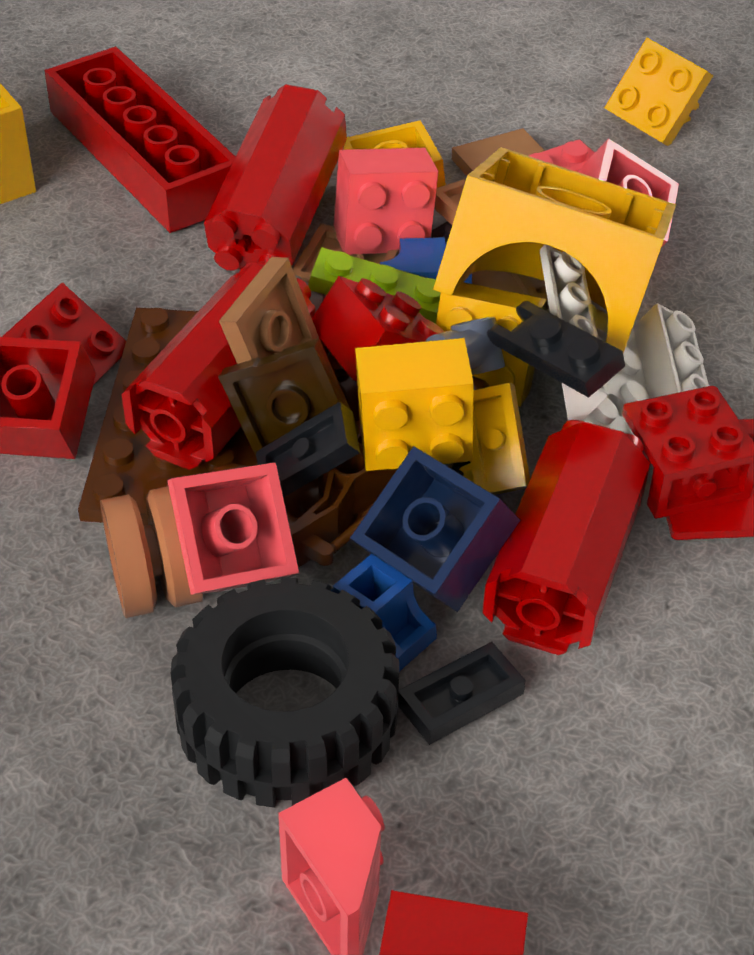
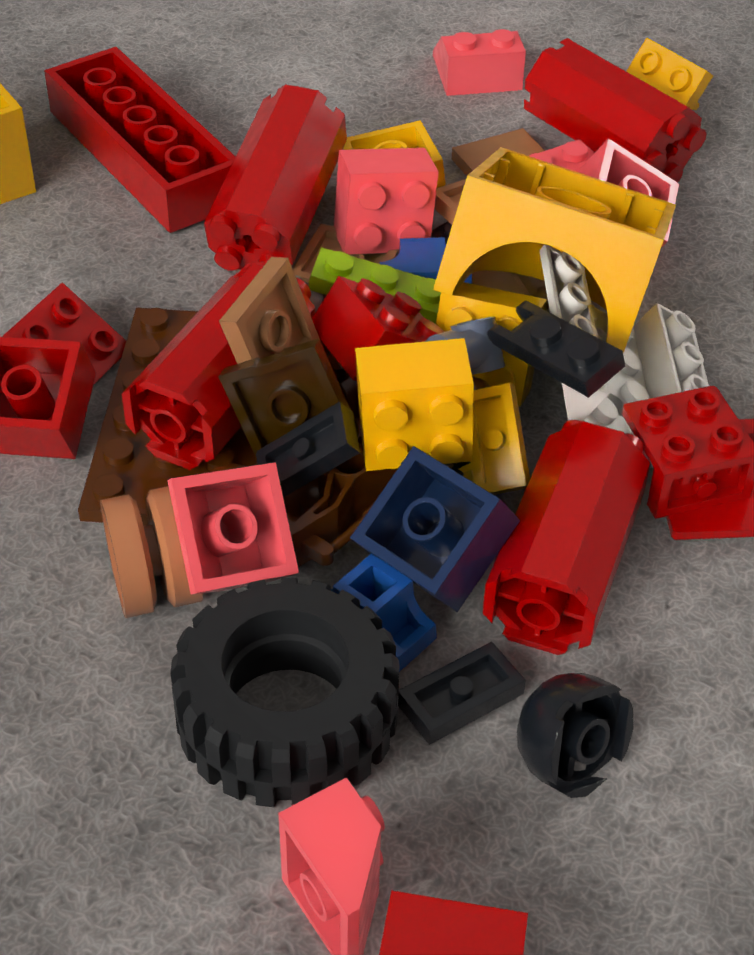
none -> coral slope [433,29,526,96]
none -> black cylinder [517,673,634,798]
none -> red brick [524,38,707,183]

